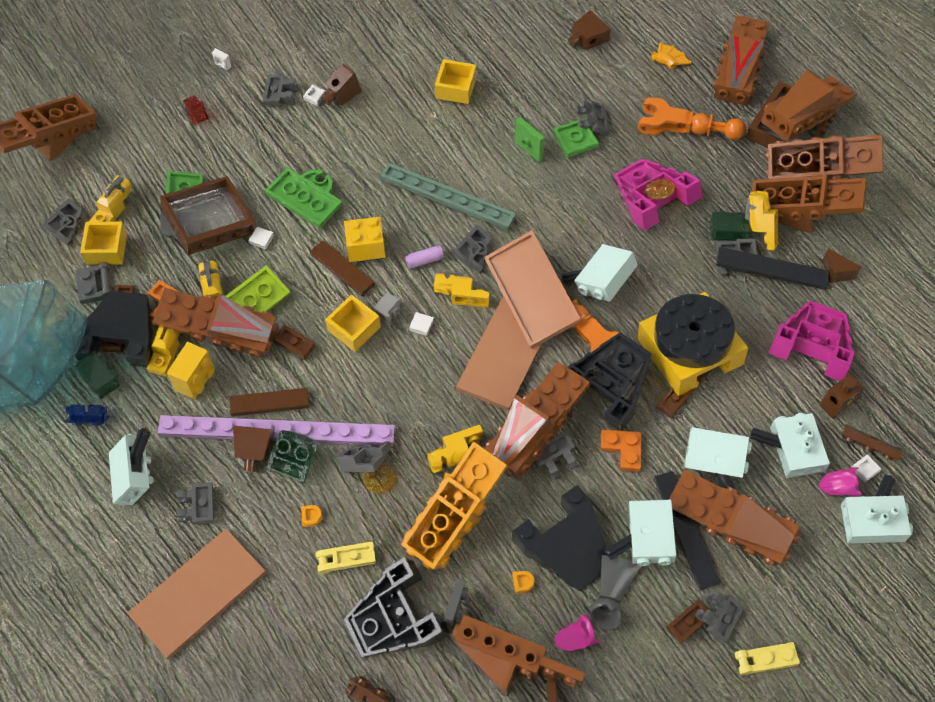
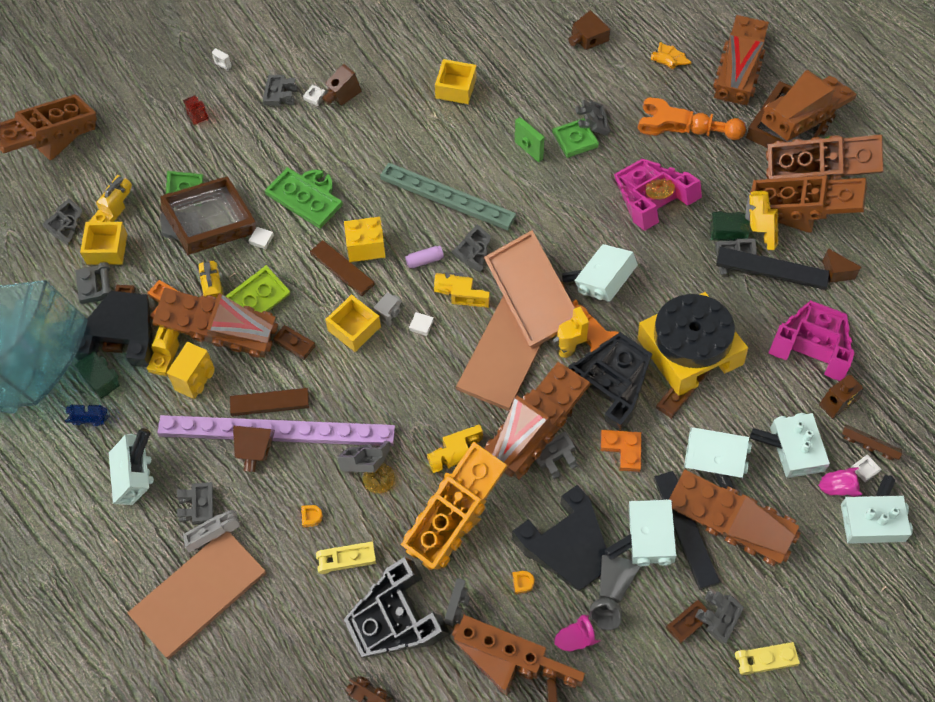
clear green slope [266,430,319,484] -> none
none -> light grey hinge [183,510,240,552]
none -> yellow plate [553,306,589,358]

